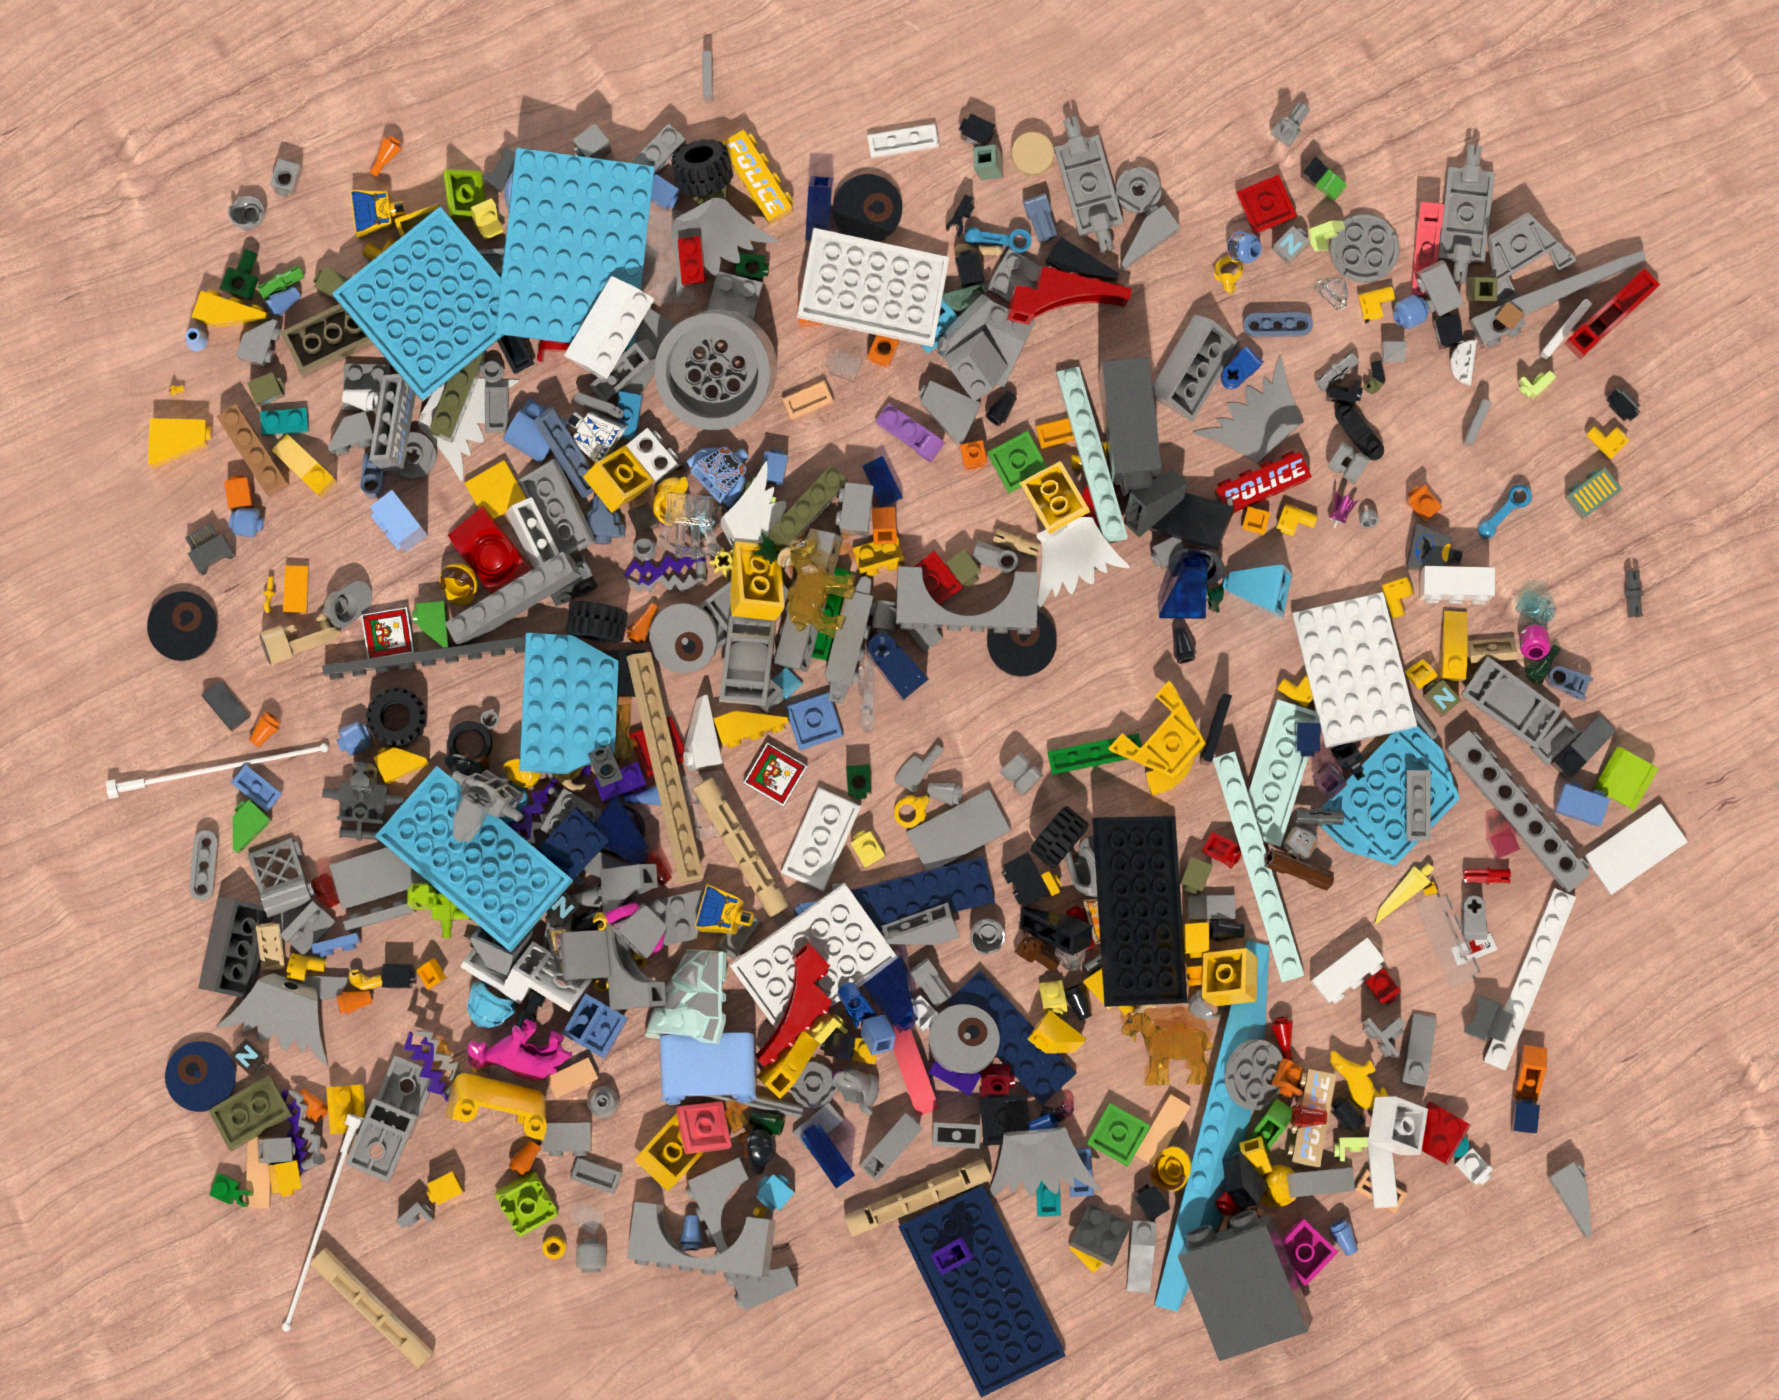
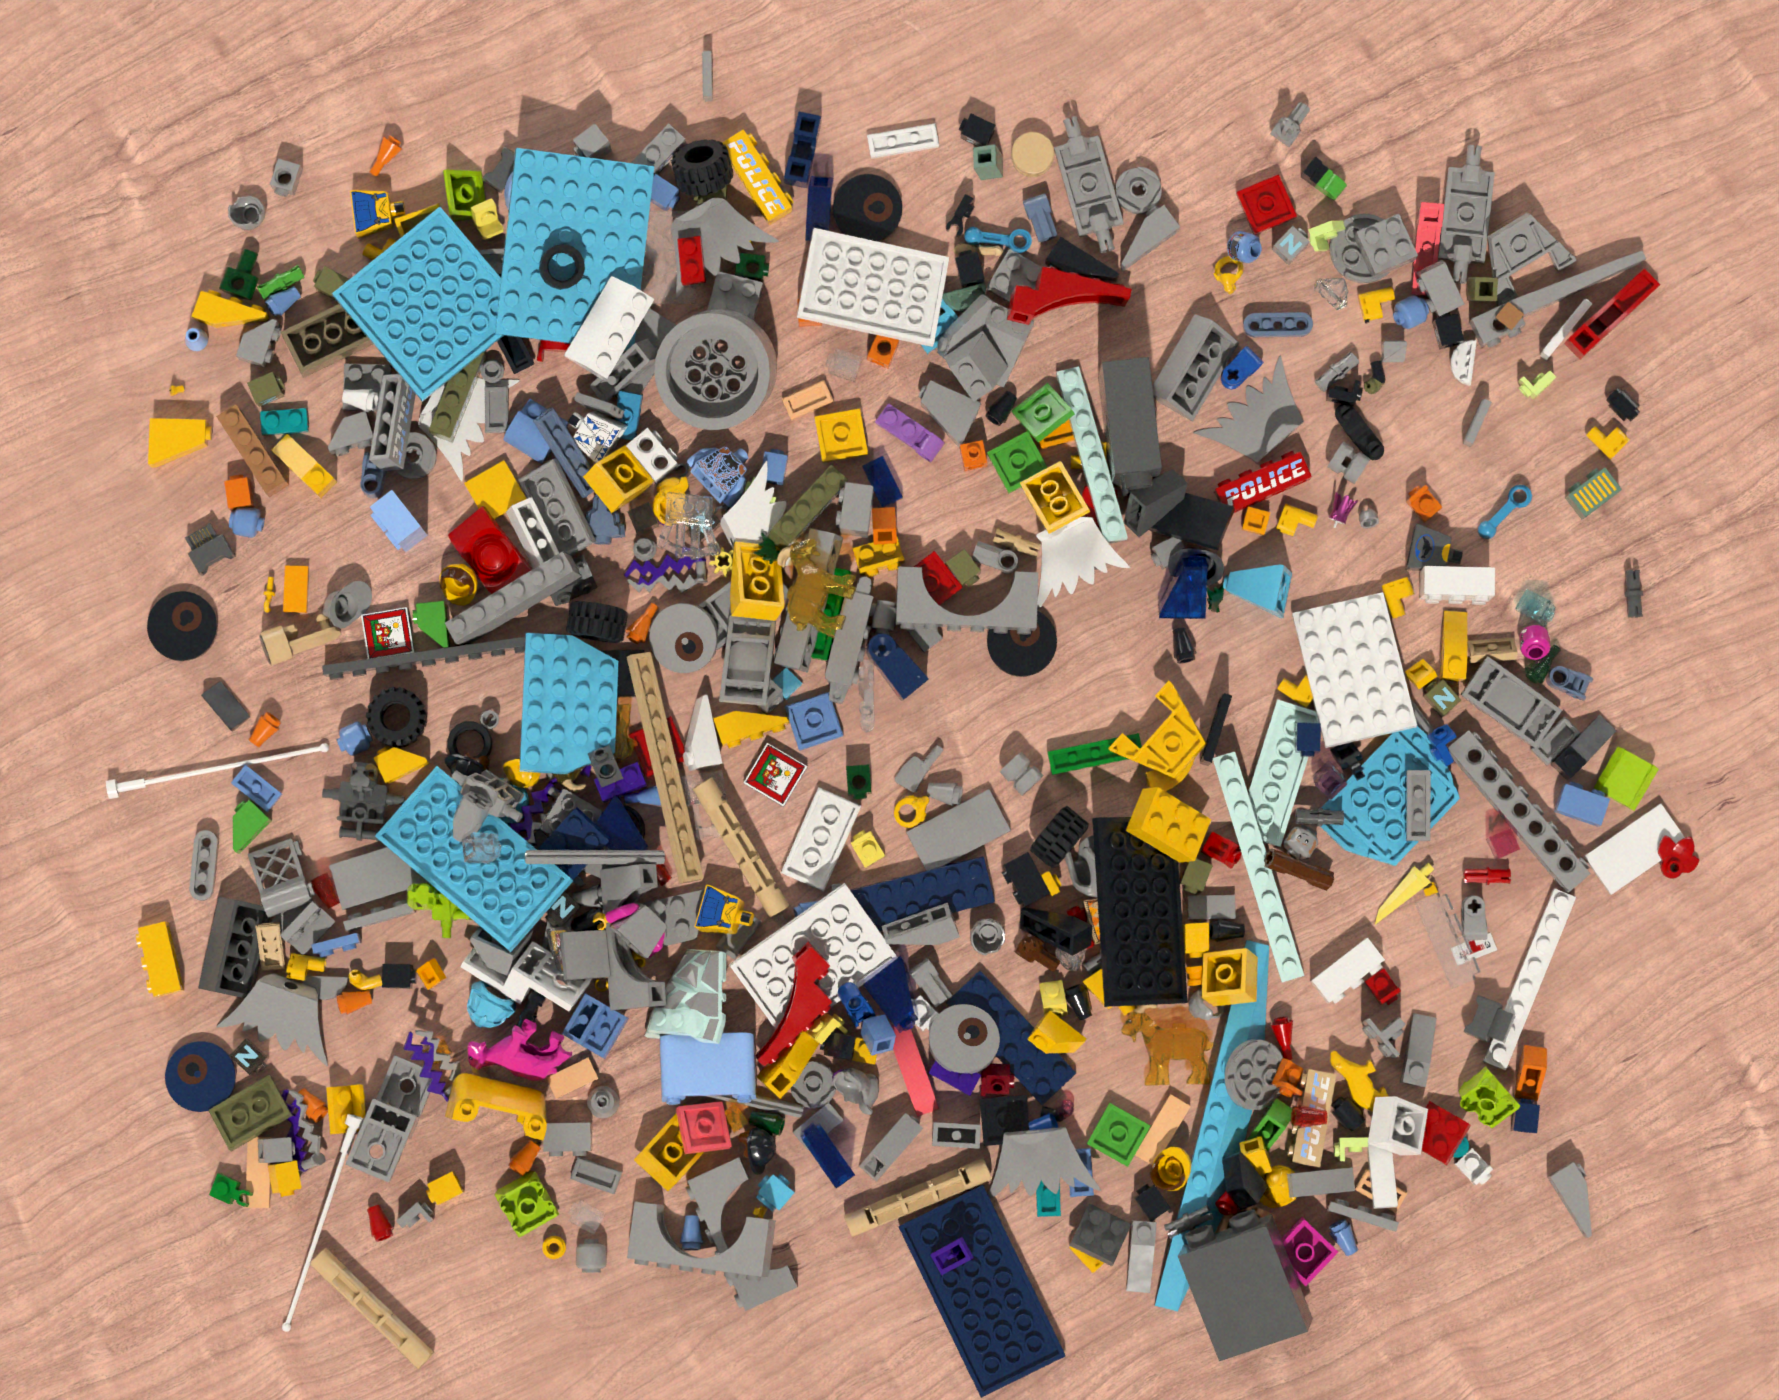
none -> yellow brick [136,921,184,997]
none -> red cone [367,1205,394,1242]
none -> clear brick [462,832,501,864]
none -> light grey axle [525,850,665,864]
none -> black tyre [539,244,585,290]
none -> dark blue arch [784,111,822,188]
none -> yellow plate [814,408,868,463]
none -> bright green plate [1011,383,1075,443]
none -> yellow brick [1126,787,1211,862]
none -> dark grey pin [1164,1205,1213,1239]
none -> light grey plate [1326,1198,1399,1232]
none -> light grey brick [1354,214,1418,279]
none -> blue bracket [1427,724,1457,766]
none -> lime slope [1459,1066,1520,1128]
none -> red plate [1658,835,1700,879]

